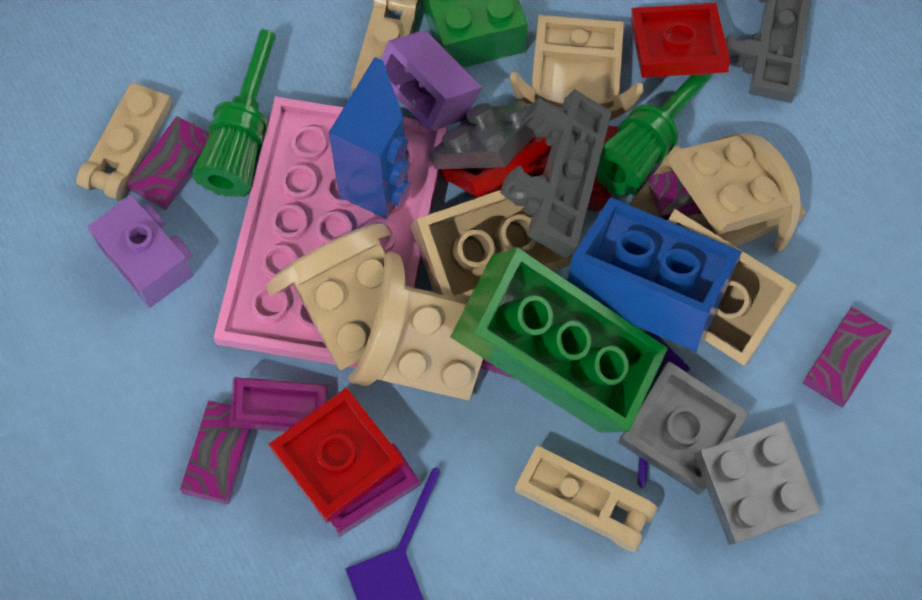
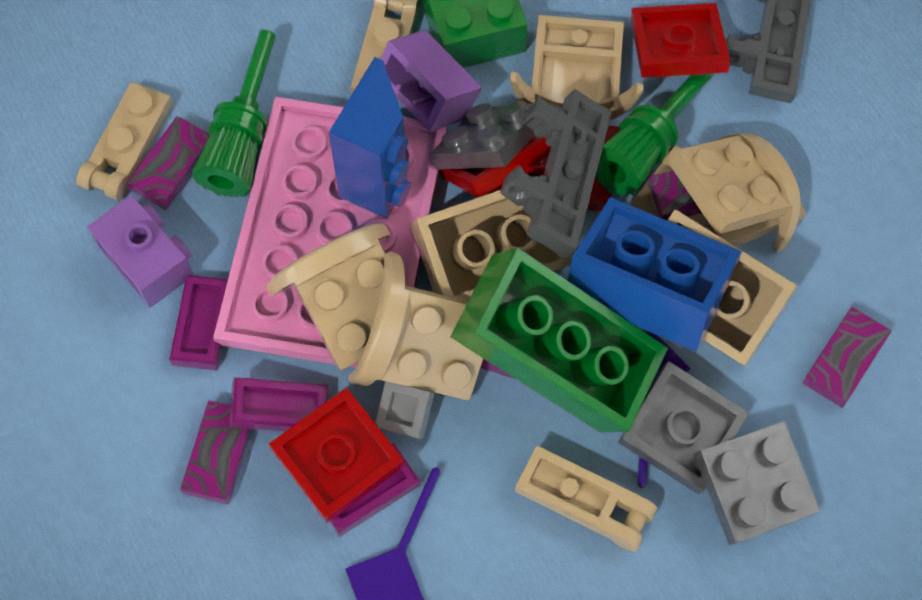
none -> magenta tile [169,275,228,371]
none -> light grey plate [375,381,435,439]

